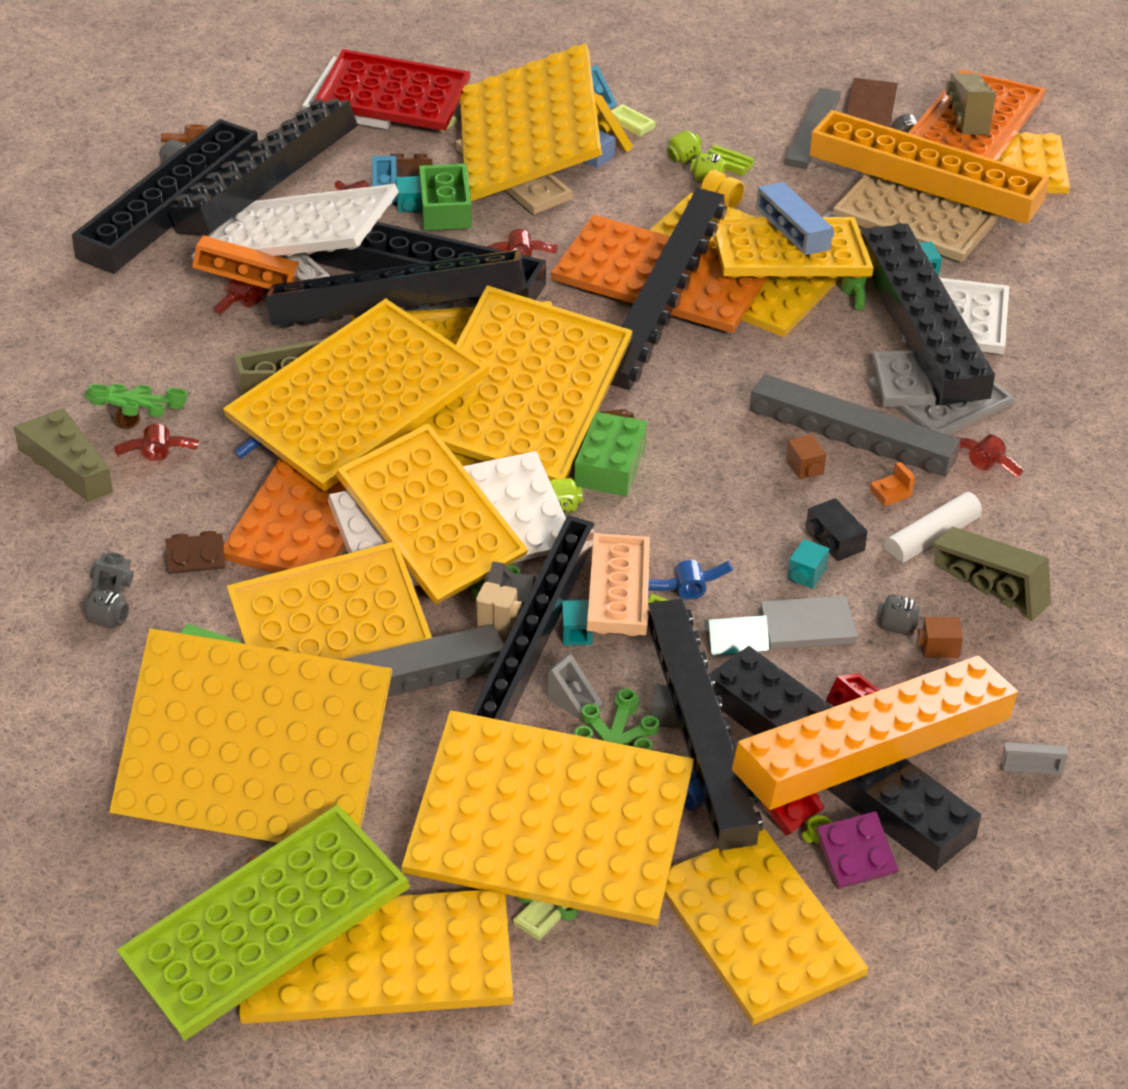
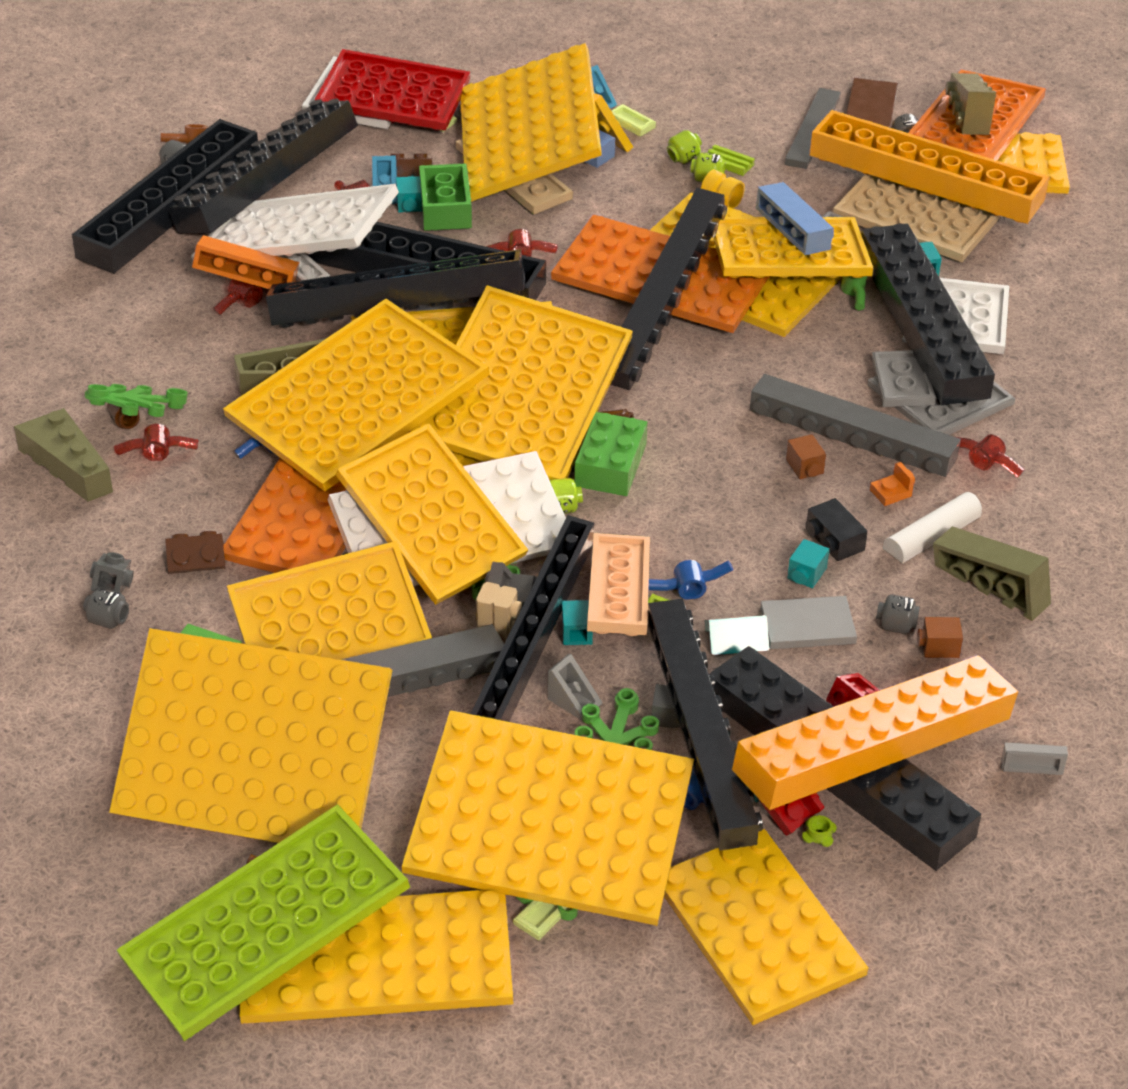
magenta plate [815,812,899,889] -> none

